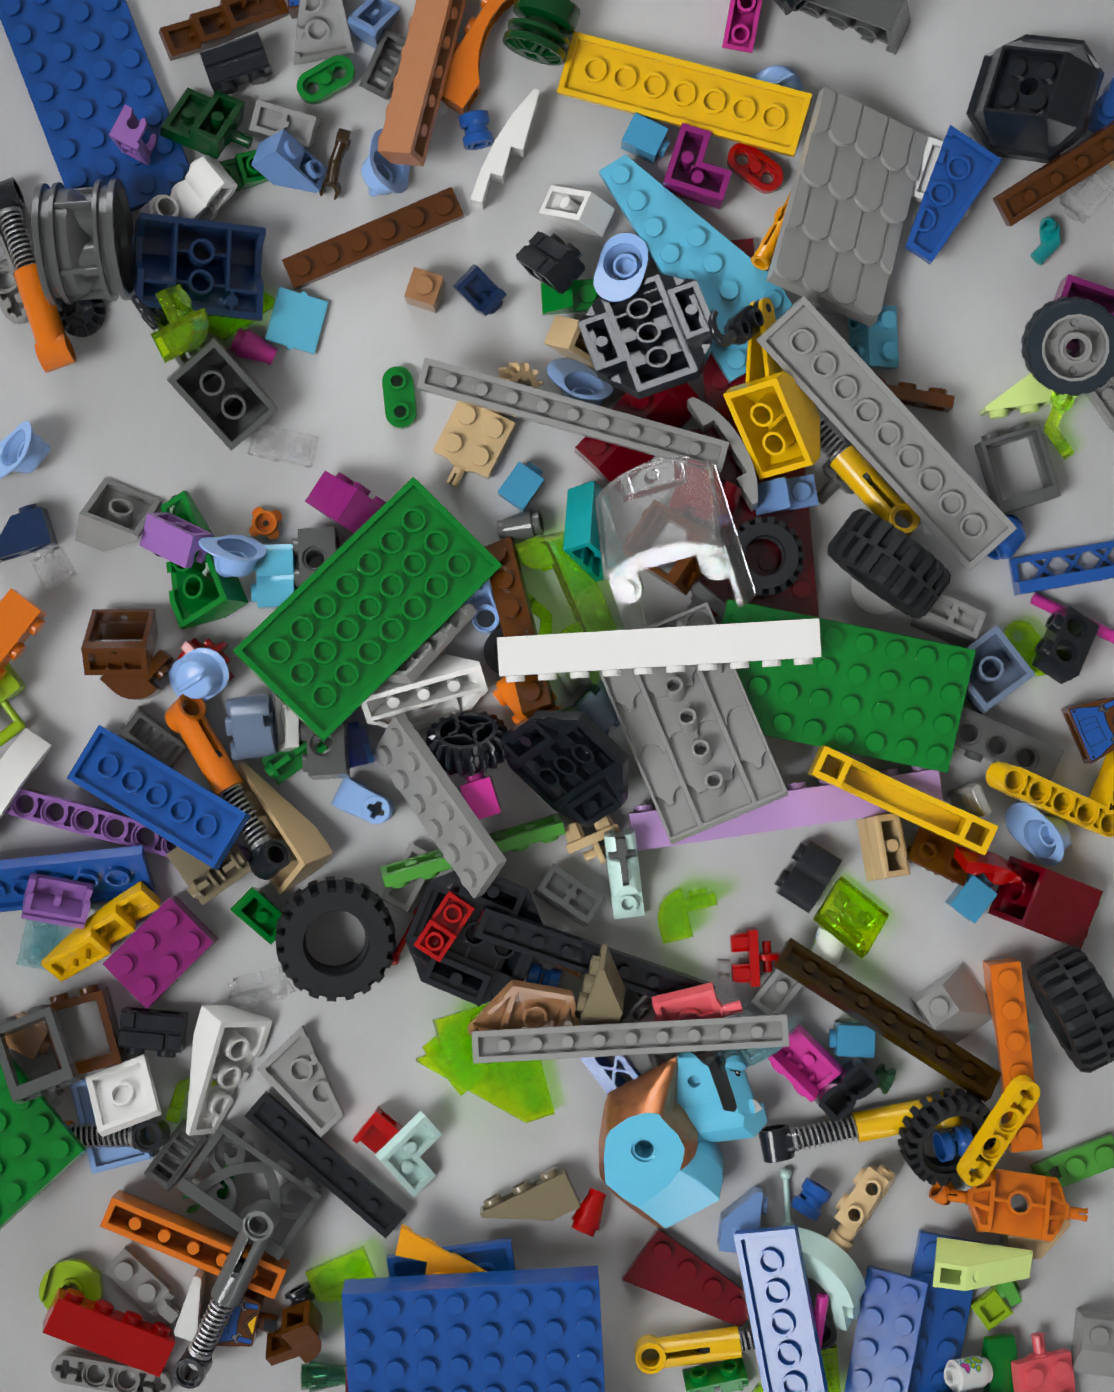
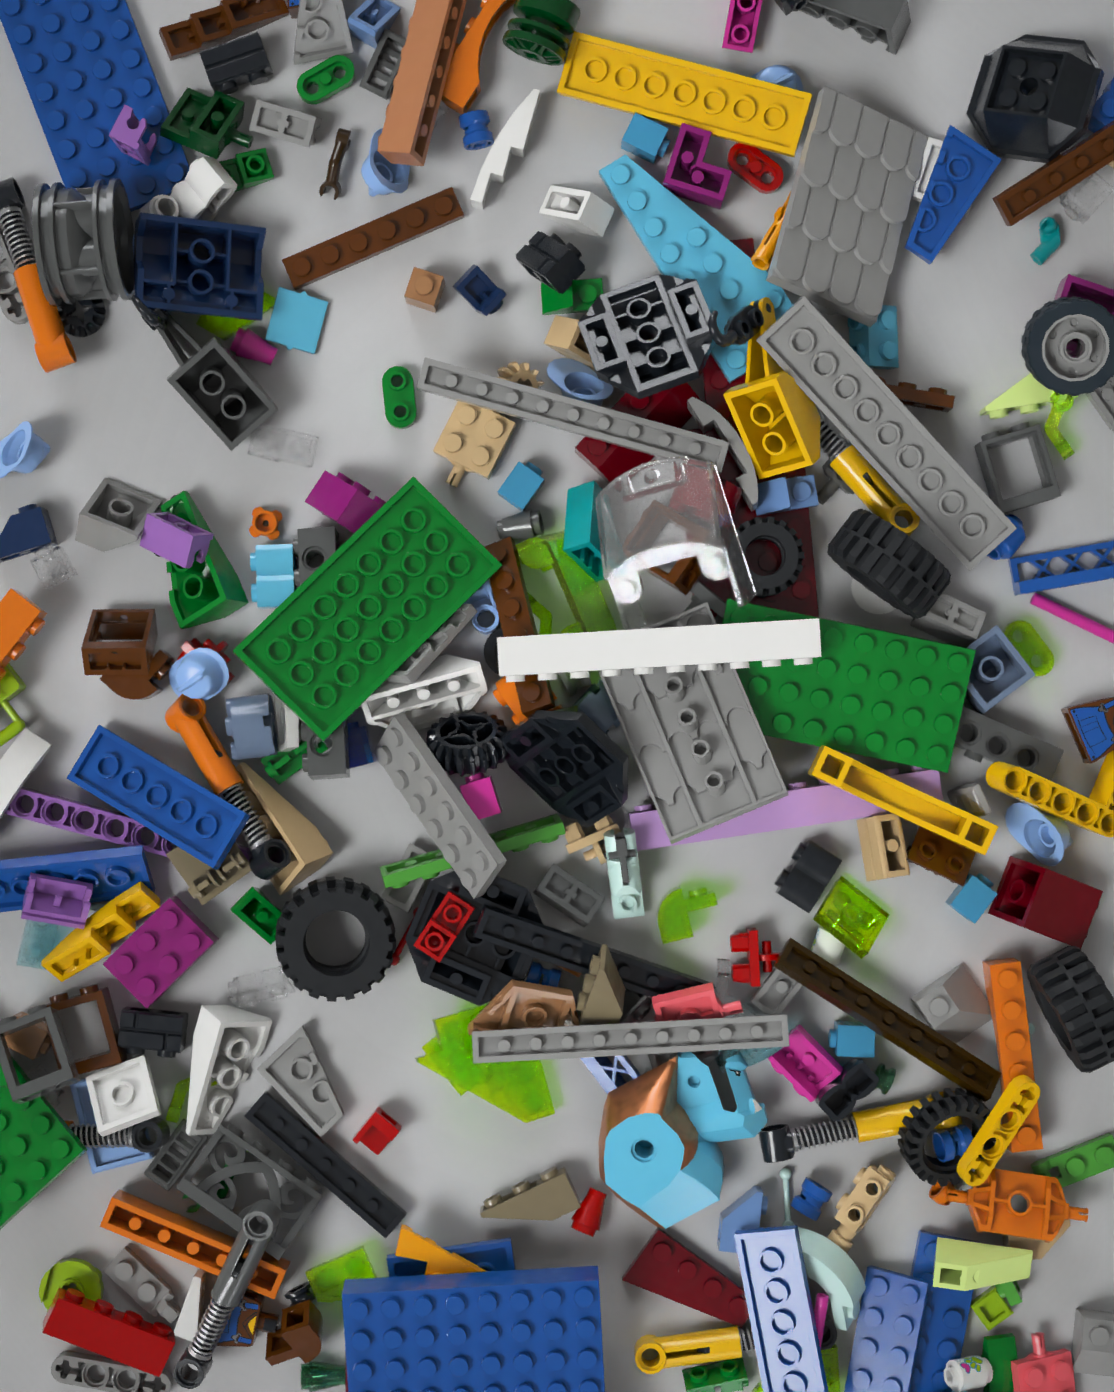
dark grey slope [119,707,187,768] -> none
clear neon green brick [151,284,209,363] -> none
light blue piece [198,535,266,577] -> none
medium blue slope [251,129,328,193] -> none
light blue piece [331,777,394,824] -> none
light aqua plate [375,1111,442,1197] -> none
light blue piece [593,233,649,302] -> none
red slope [954,846,1022,885] -> none
black brick [1032,606,1099,684] -> none

